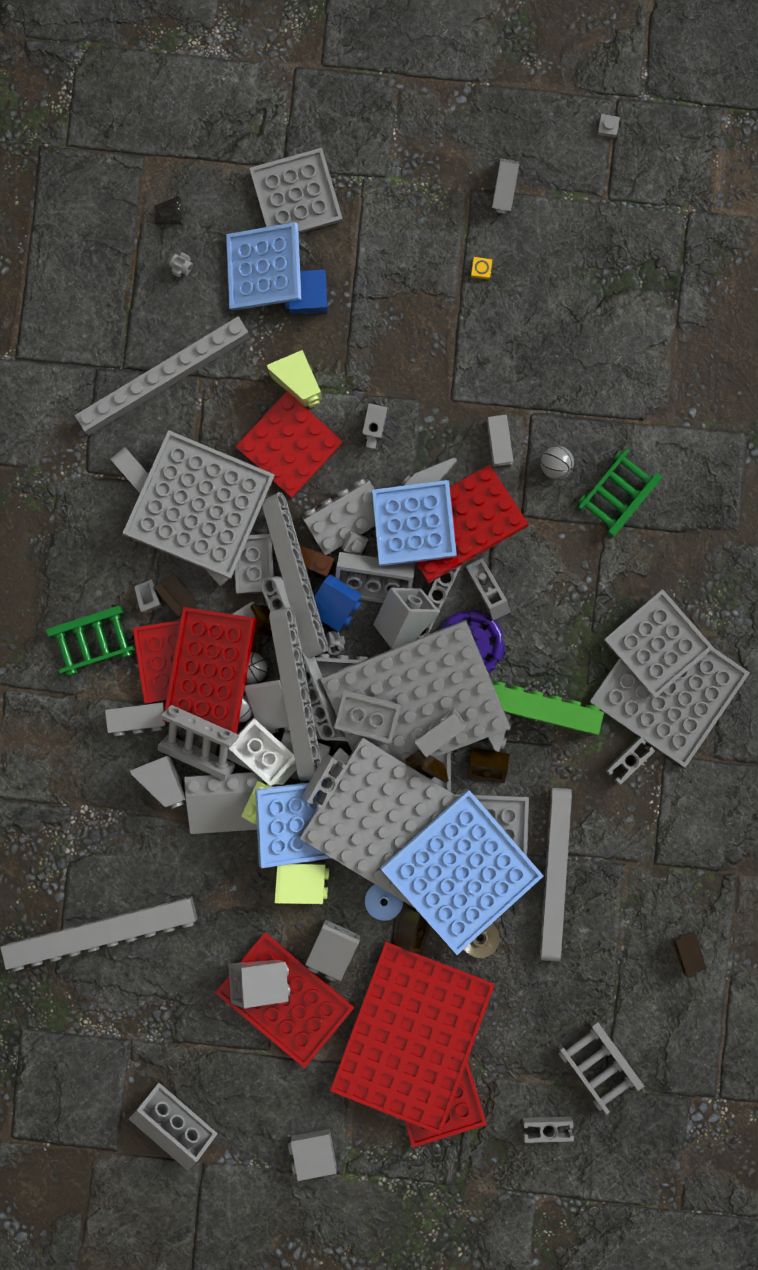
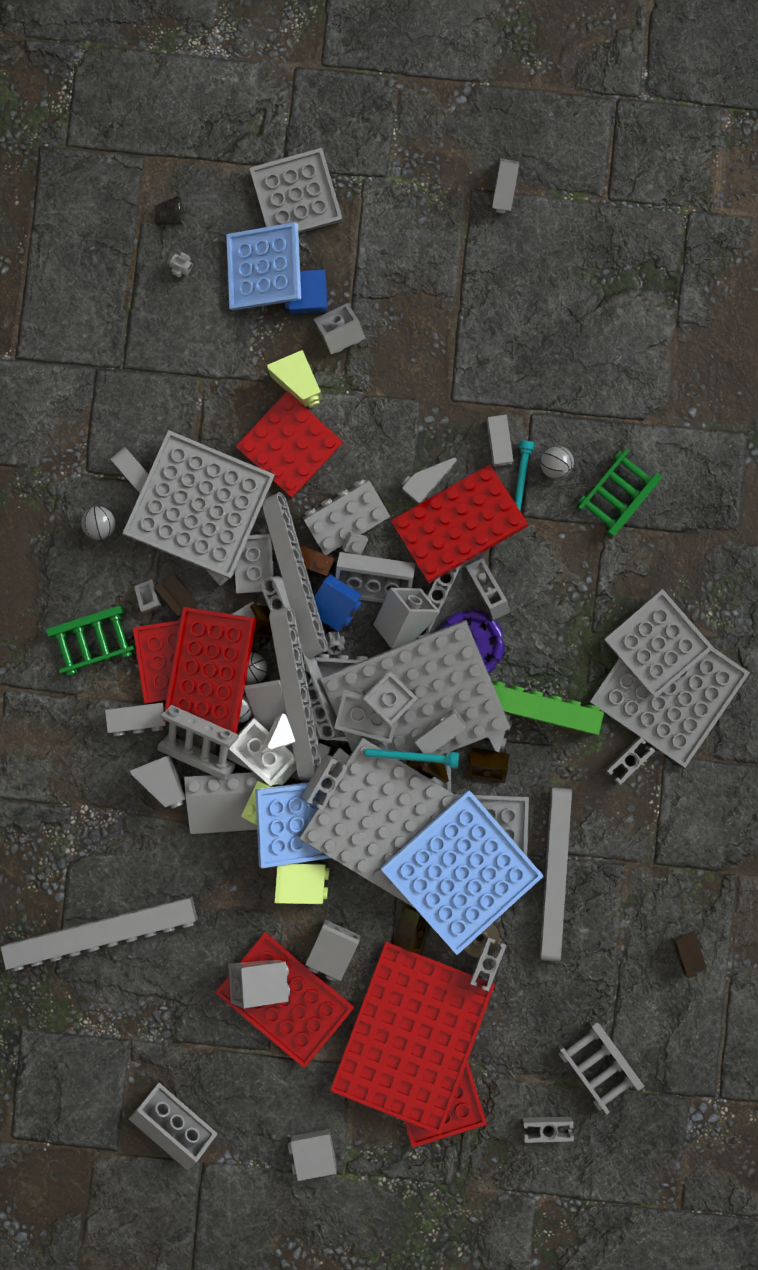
light grey brick [75,316,250,436] -> none
light grey torso [362,403,388,449] -> none
light blue dish [365,884,403,921] -> none
light blue plate [372,480,457,566] -> none
yellow tile [471,257,493,280] -> none
light grey plate [597,114,620,138] -> none
none -> light grey piece [81,506,115,540]
none -> white slope [261,714,295,753]
none -> light grey slope [314,303,366,355]
none -> light grey tile [362,671,418,727]
none -> teal piece [363,749,459,768]
none -> light grey piece [470,937,507,992]
none -> teal piece [514,440,535,510]

